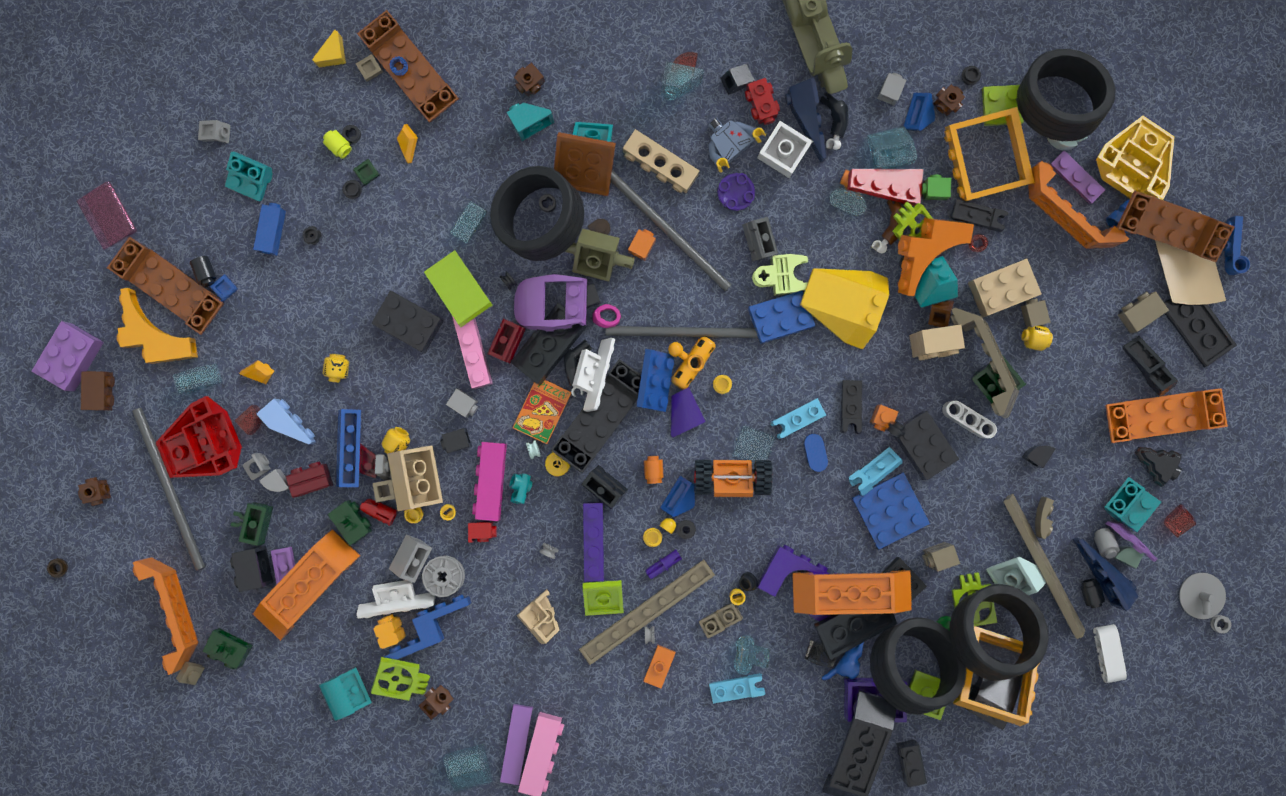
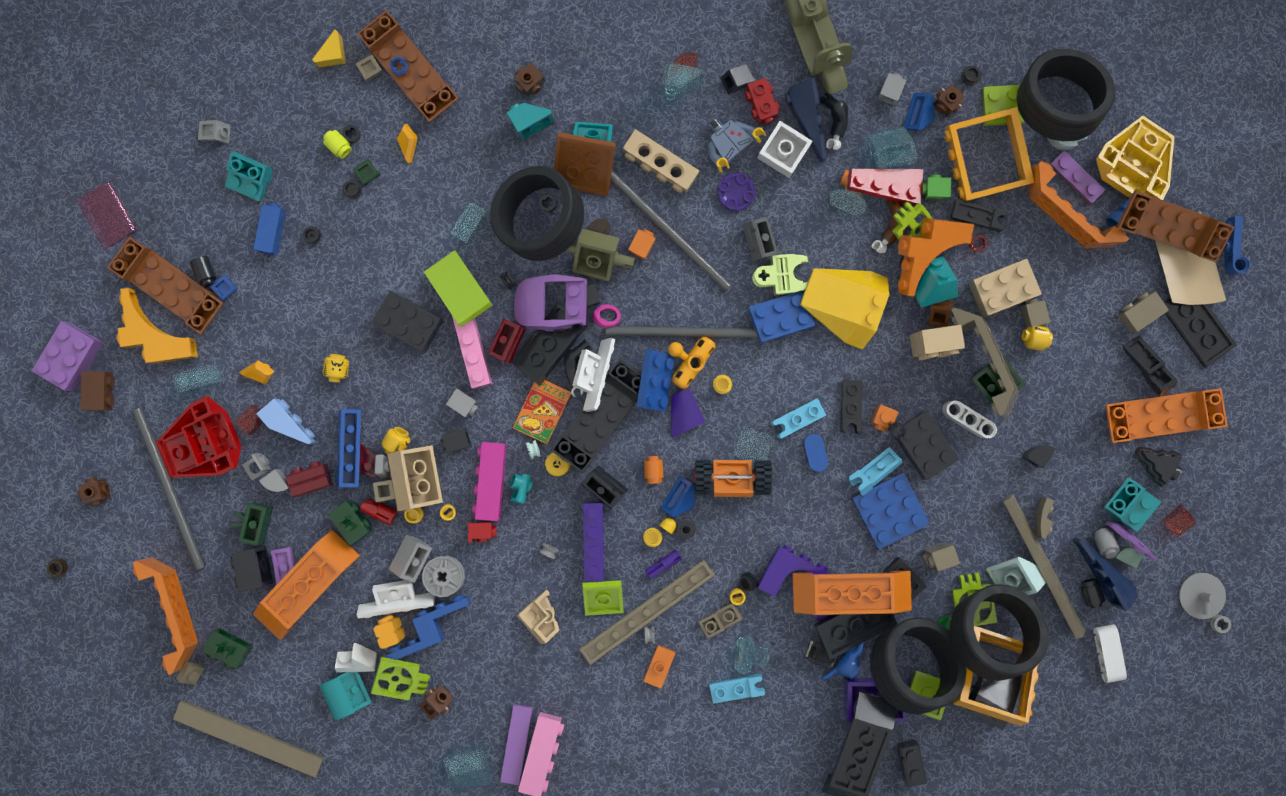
none -> dark tan tile [173,700,324,778]
none -> white slope [335,643,377,673]

